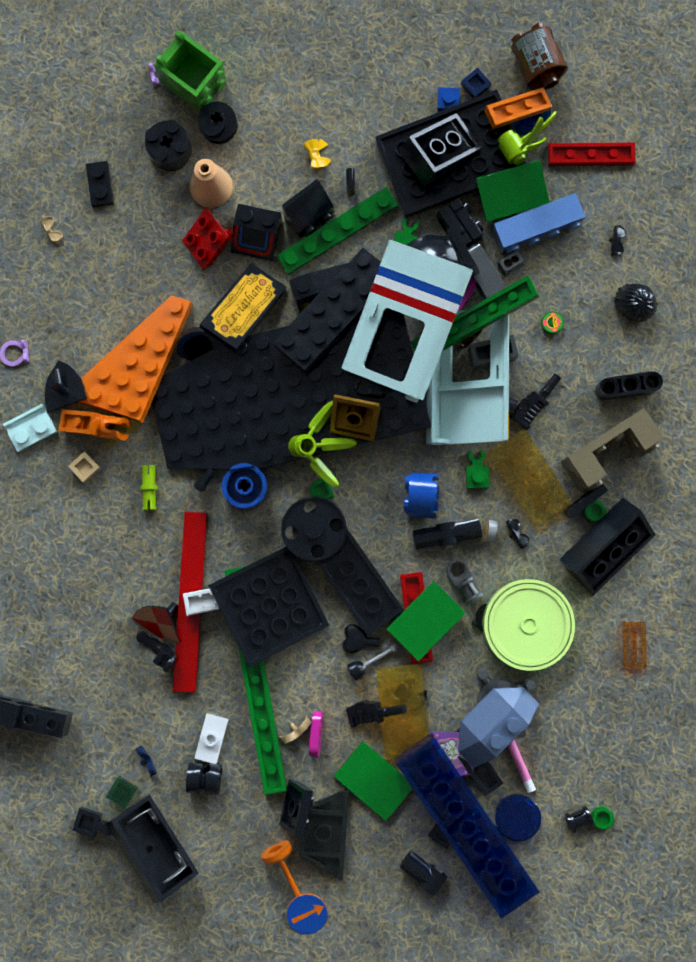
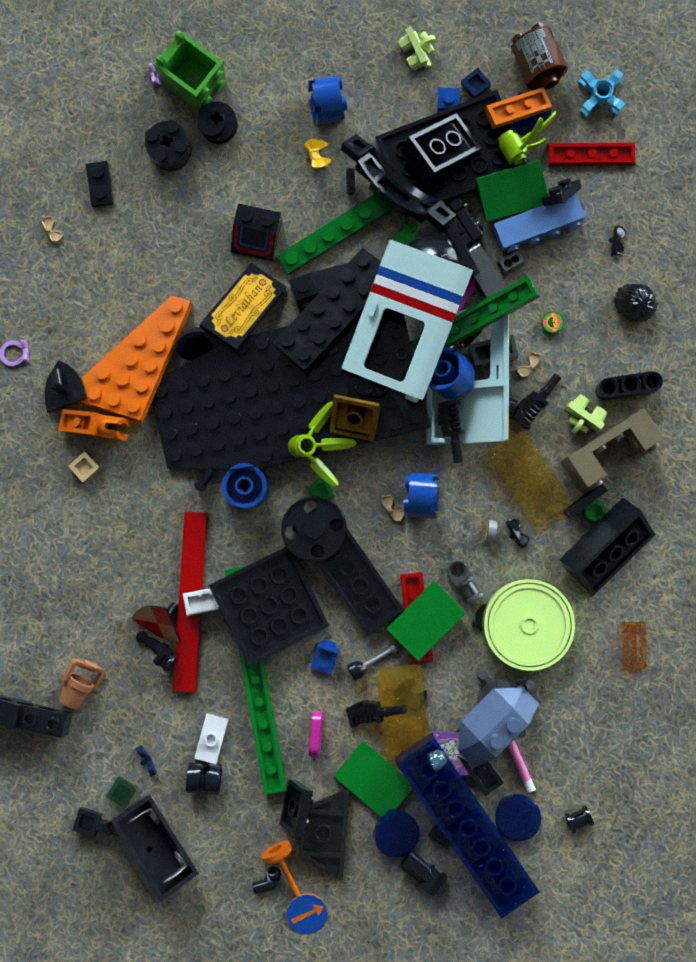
light aqua plate [3,404,58,453] -> none
lime pin [140,465,158,510] -> none
red hinge [183,208,233,270] -> none
light nougat cone [190,159,233,208] -> none
tan piece [279,715,311,744] -> none
black slope [282,179,334,238] -> none
black rock [342,624,380,654] -> none
black piece [413,518,482,550] -> none
green plate [465,450,489,489] -> none
green tile [591,806,614,830] -> none
none -> nougat piece [59,658,105,709]
none -> black arm [252,866,281,894]
none -> blue brick [308,76,347,125]
none -> blue bracket [310,639,340,675]
none -> black piece [340,134,456,231]
none -> clear blue tile [372,809,420,858]
none -> tan piece [381,495,404,522]
none -> yellowish green hips [398,26,437,70]
none -> clear light blue hinge [427,750,447,771]
none -> blue brick [429,347,475,399]
none -> black piece [437,400,465,464]
none -> tan piece [517,352,541,378]
none -> black plate [541,179,581,206]
none -> yellowish green hips [565,394,607,434]
none -> medium azure pin [578,69,625,118]

